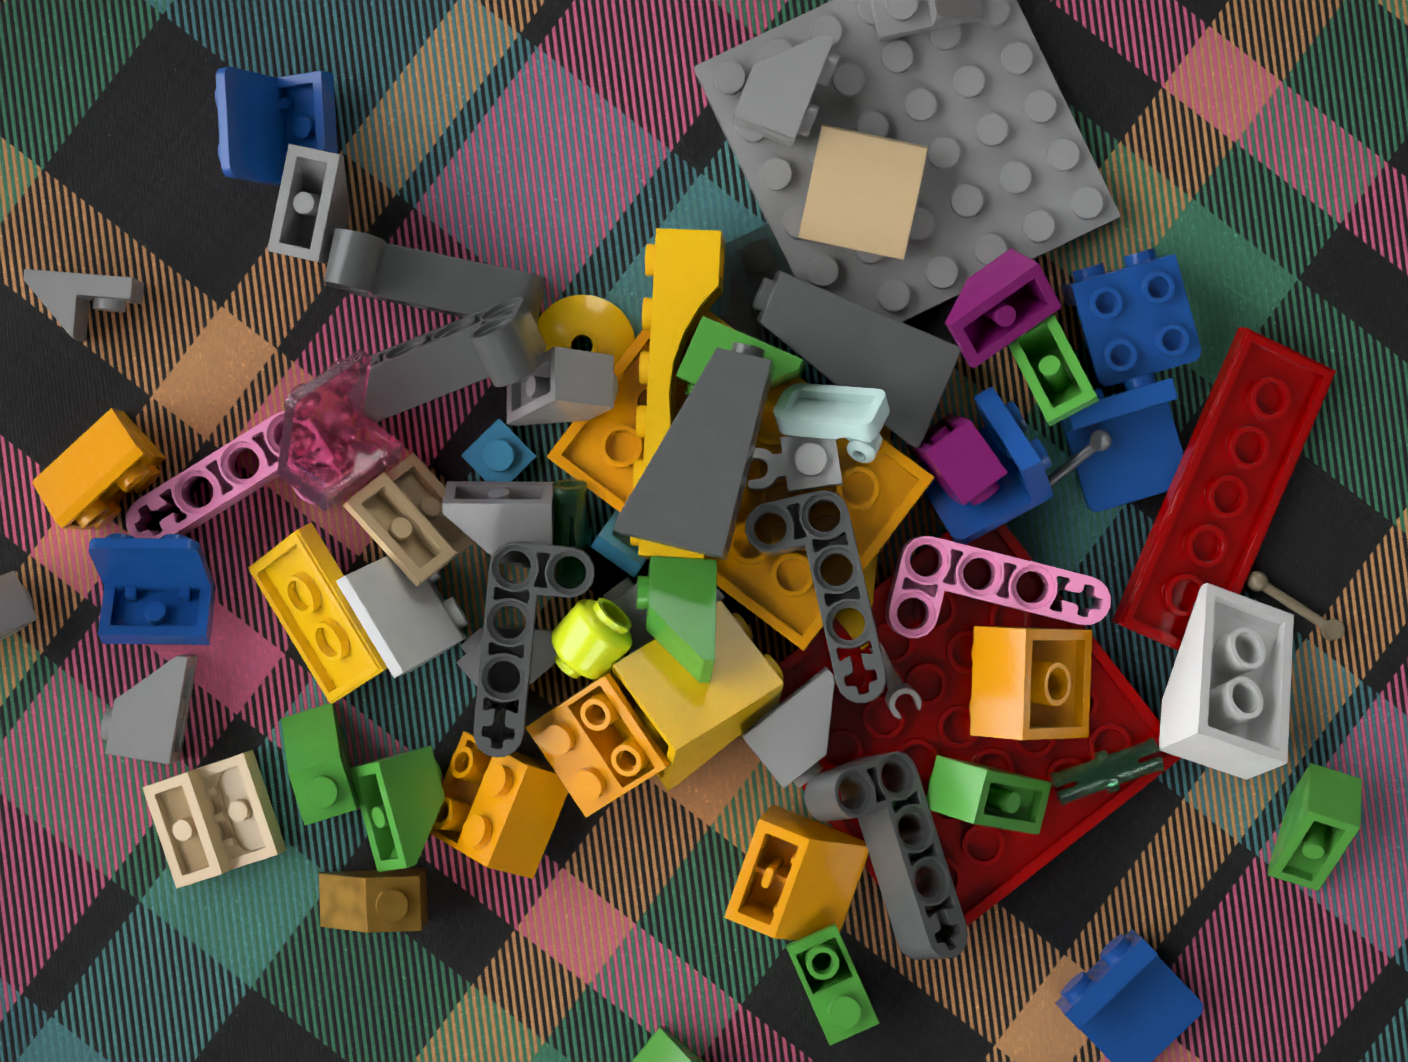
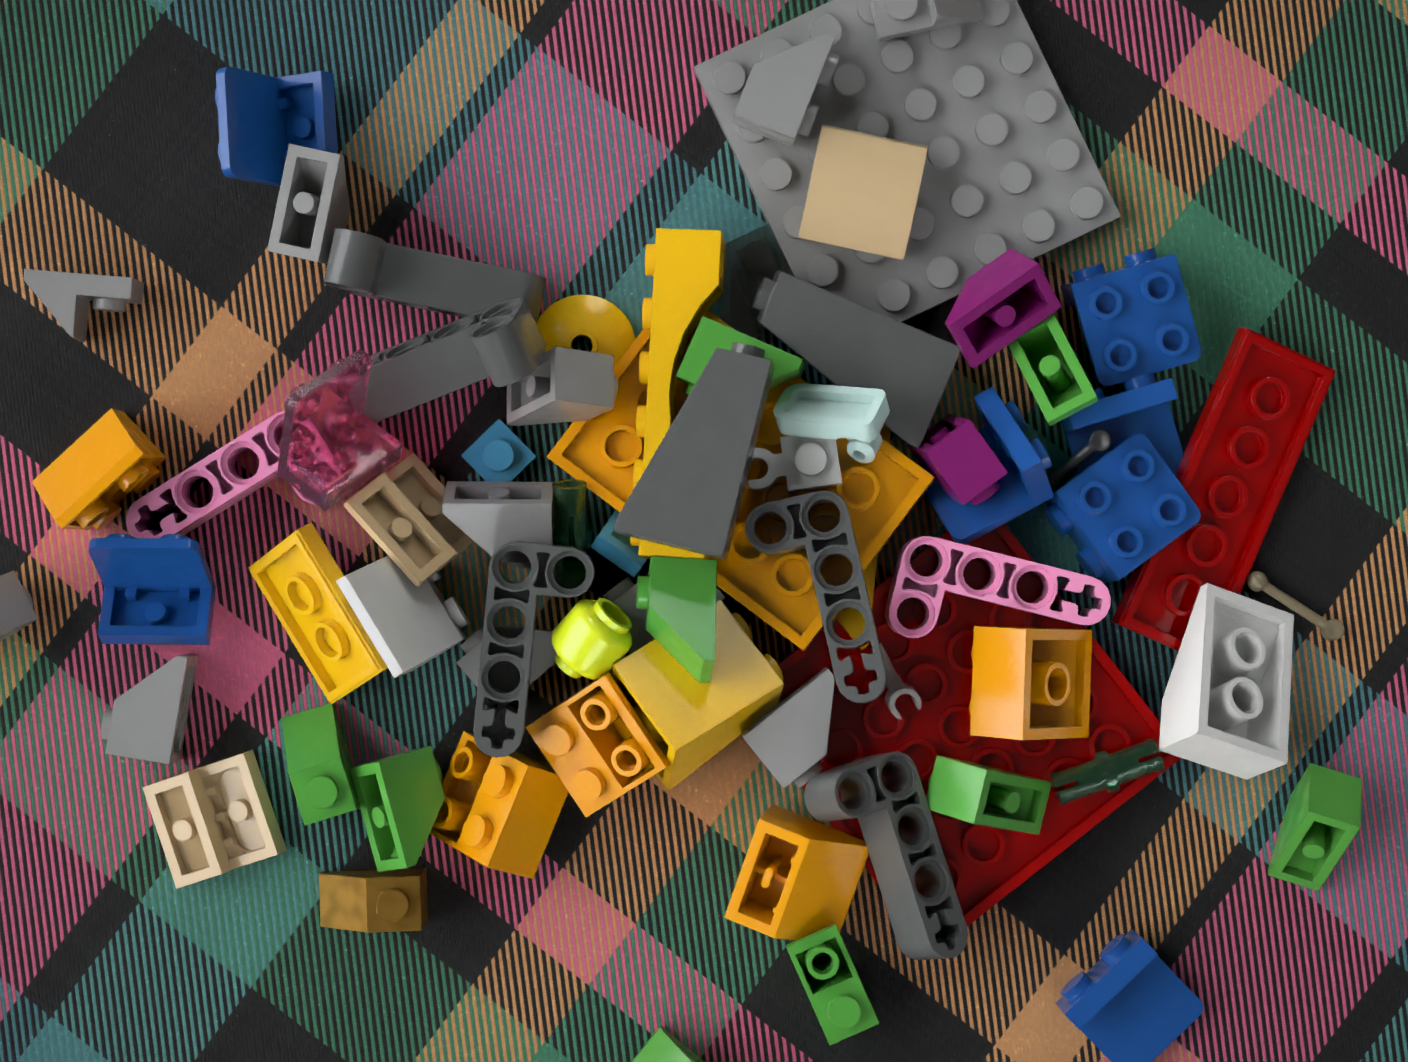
none -> blue bracket [1044,434,1201,583]

